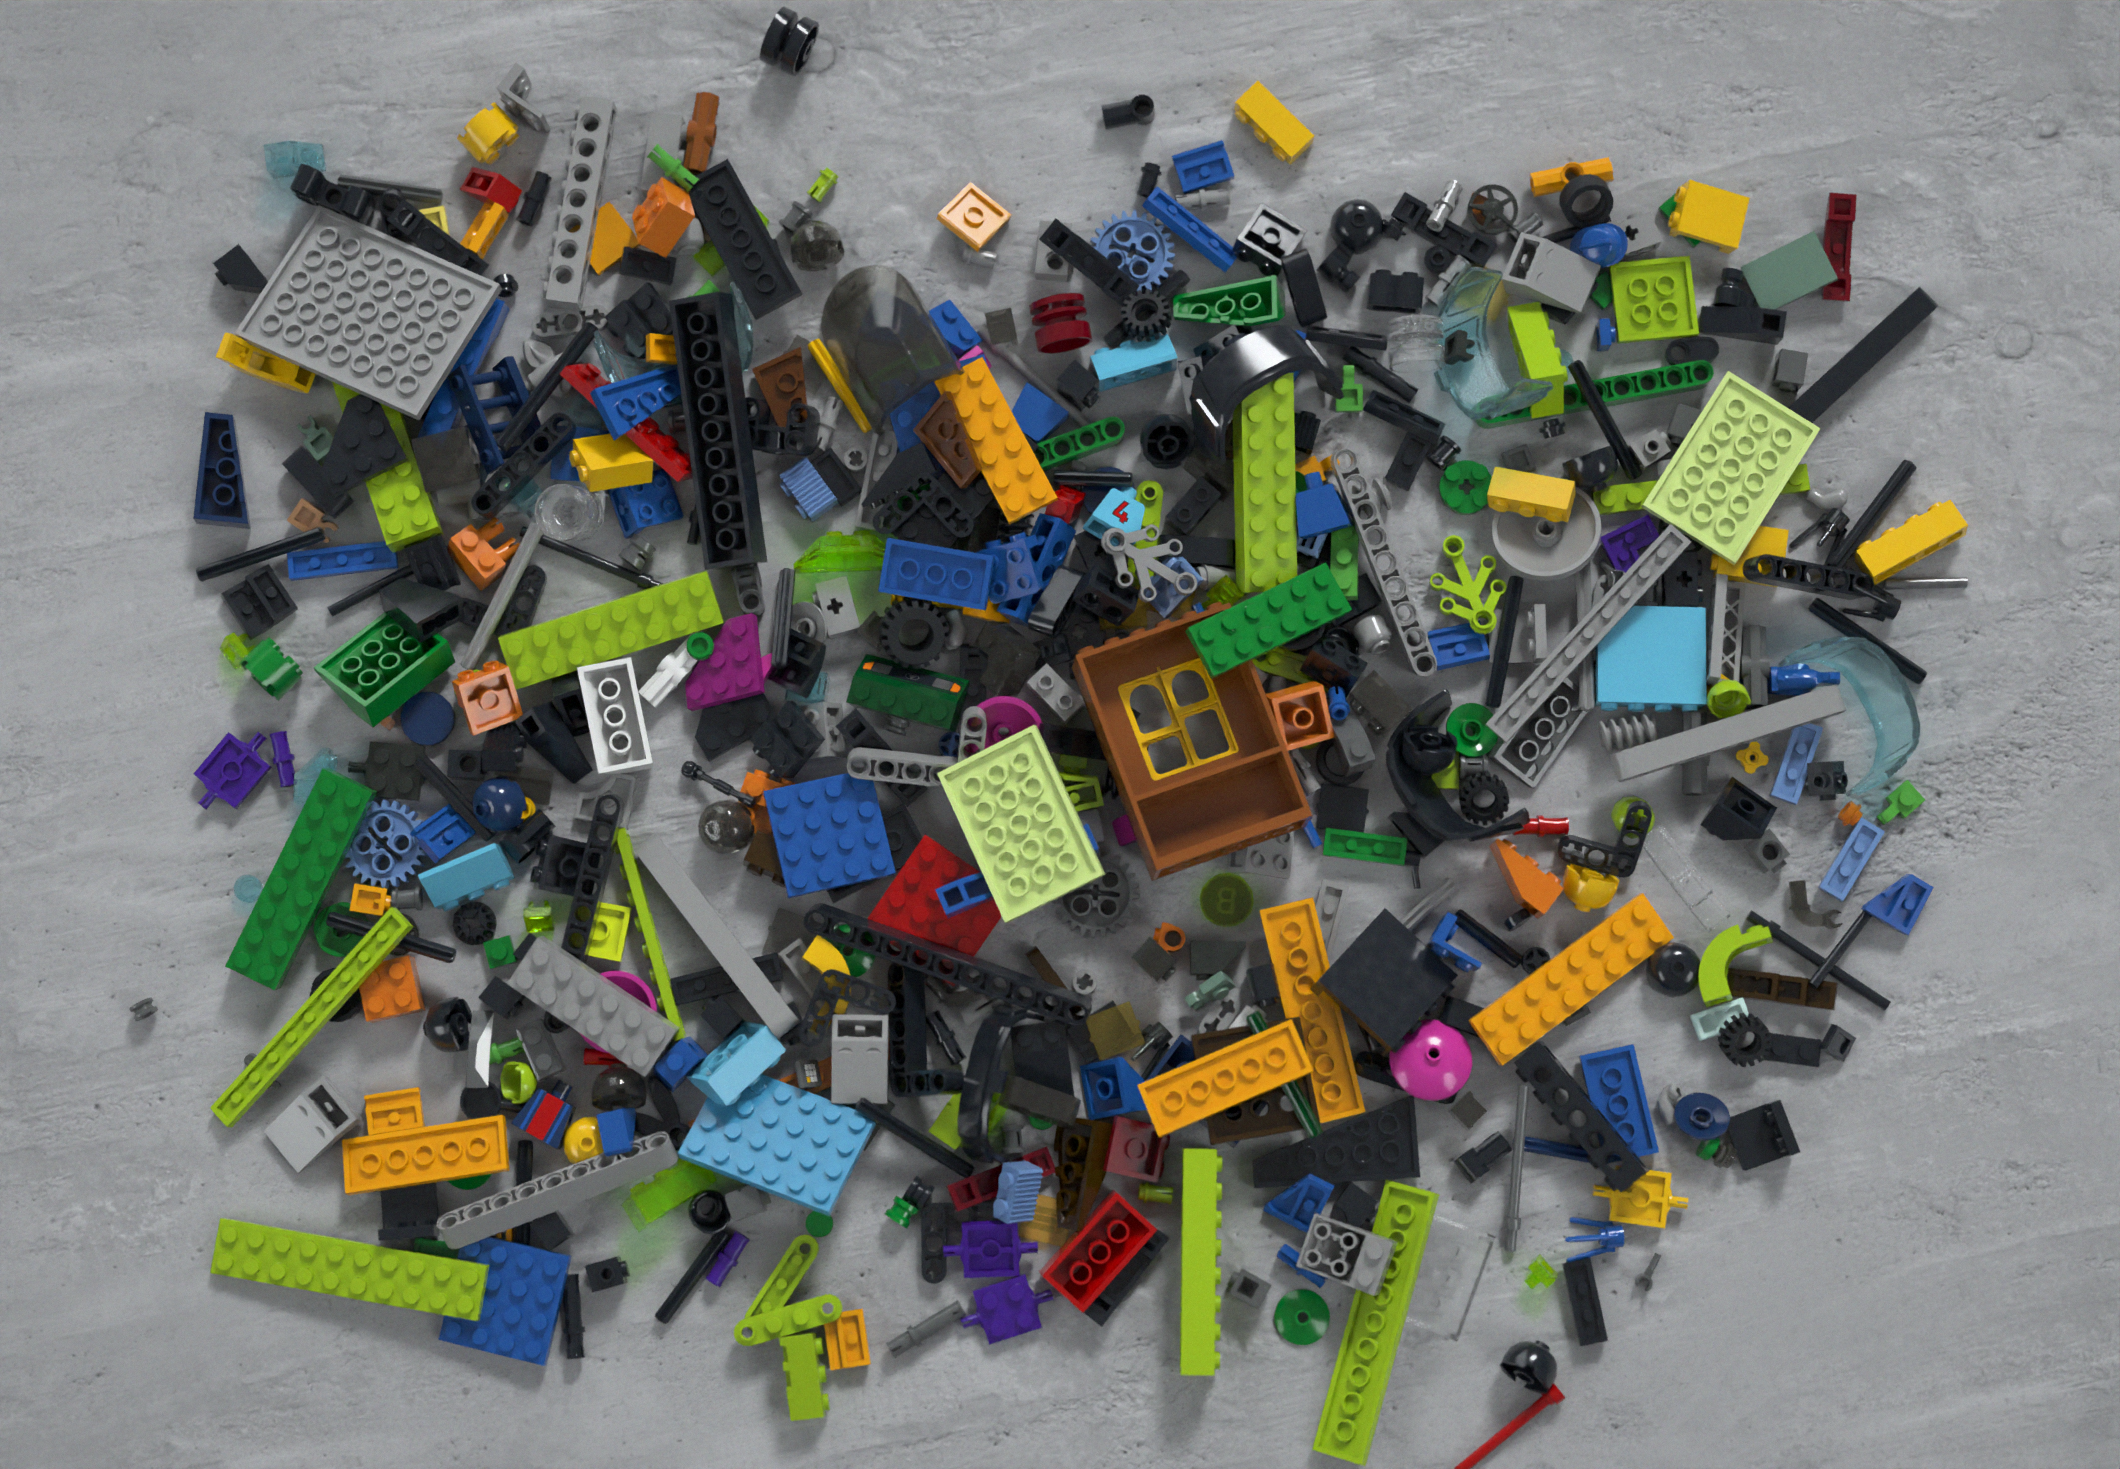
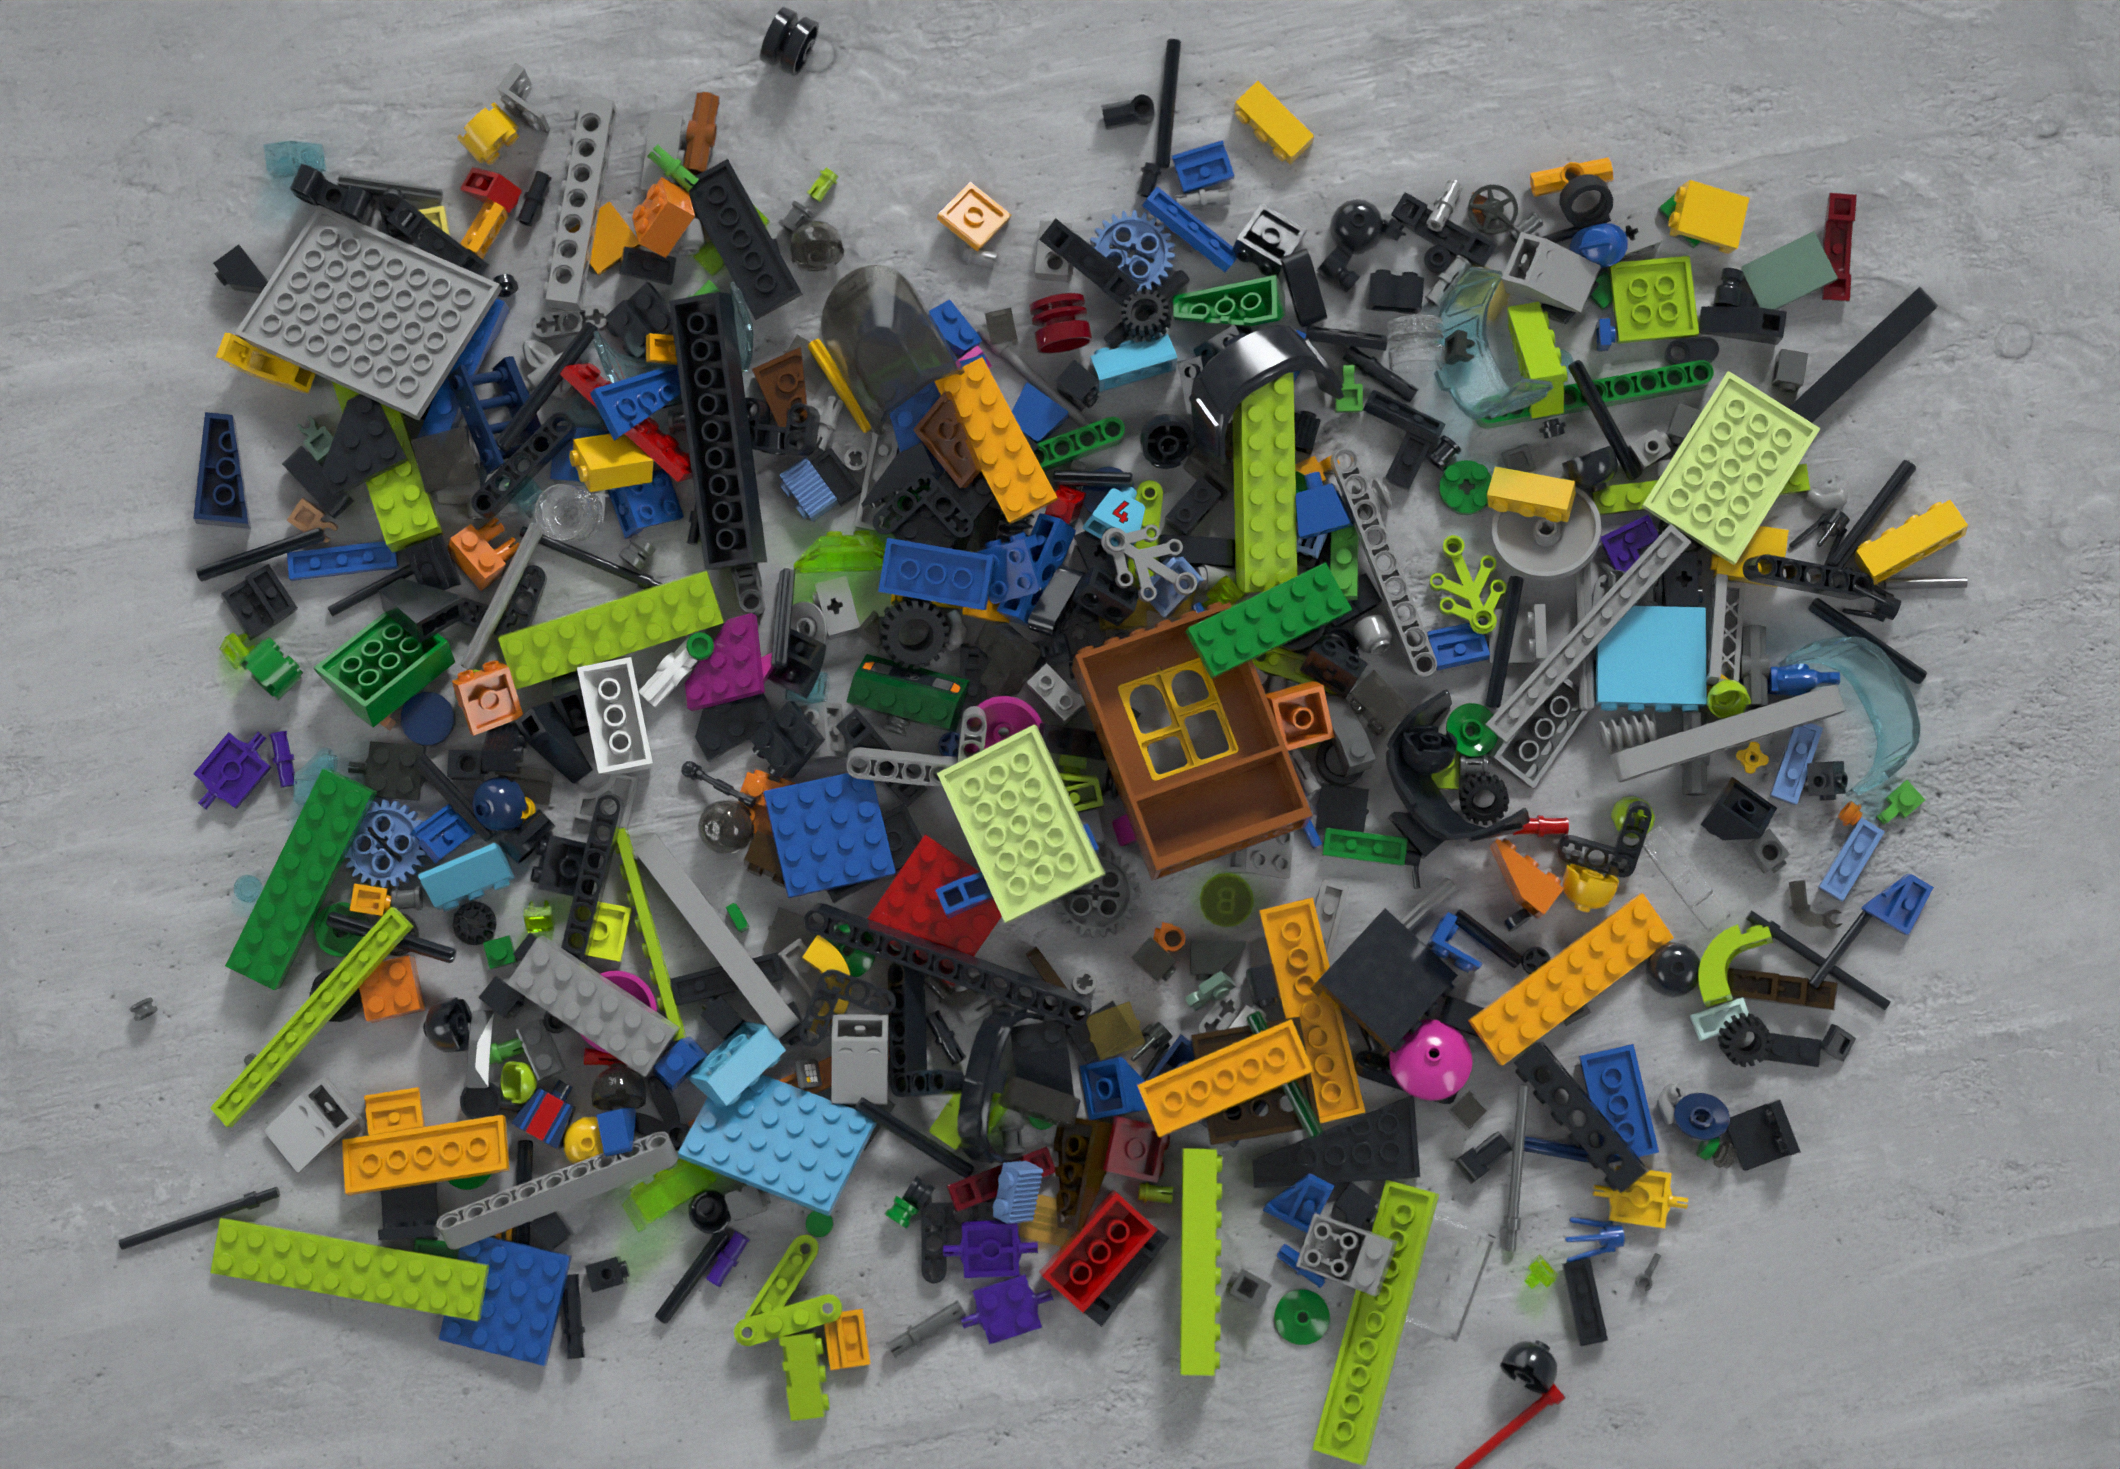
blue pin [1328,686,1350,720] -> none
none -> black bar [119,1186,280,1250]
none -> green tile [725,903,750,933]
none -> black axle [1155,39,1181,168]

